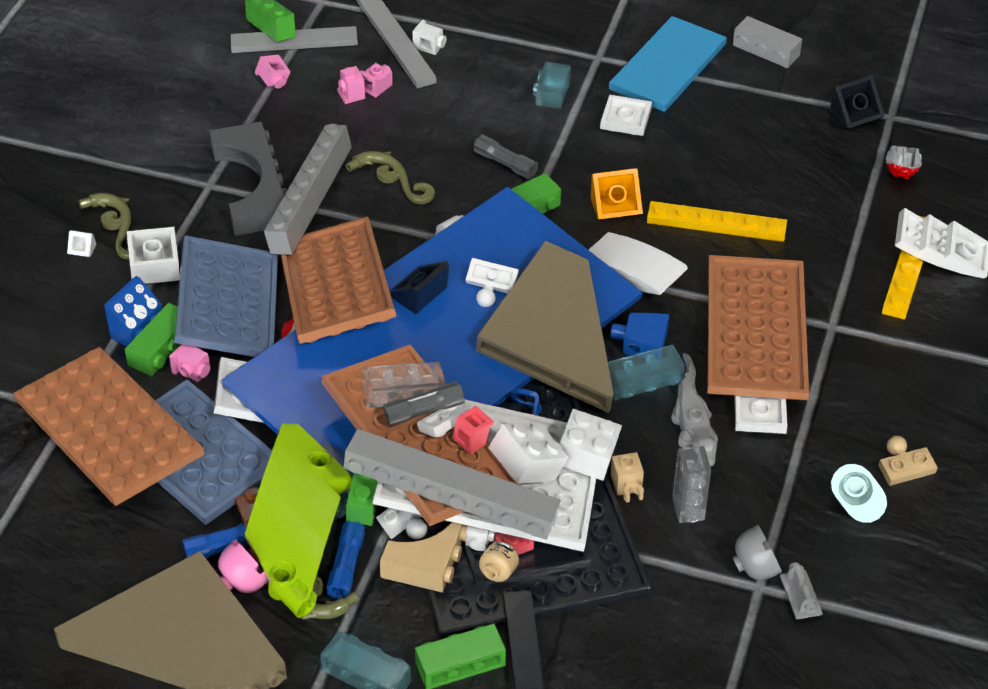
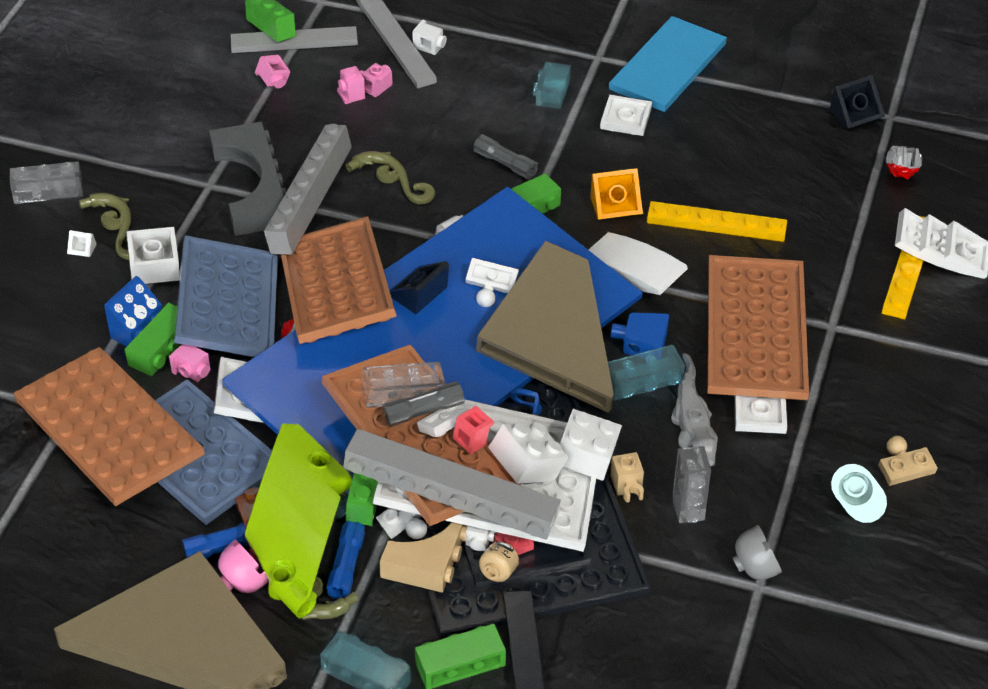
light grey brick [733,16,802,68] -> none
light grey hinge [780,562,823,620] -> none
none -> clear brick [10,161,83,204]

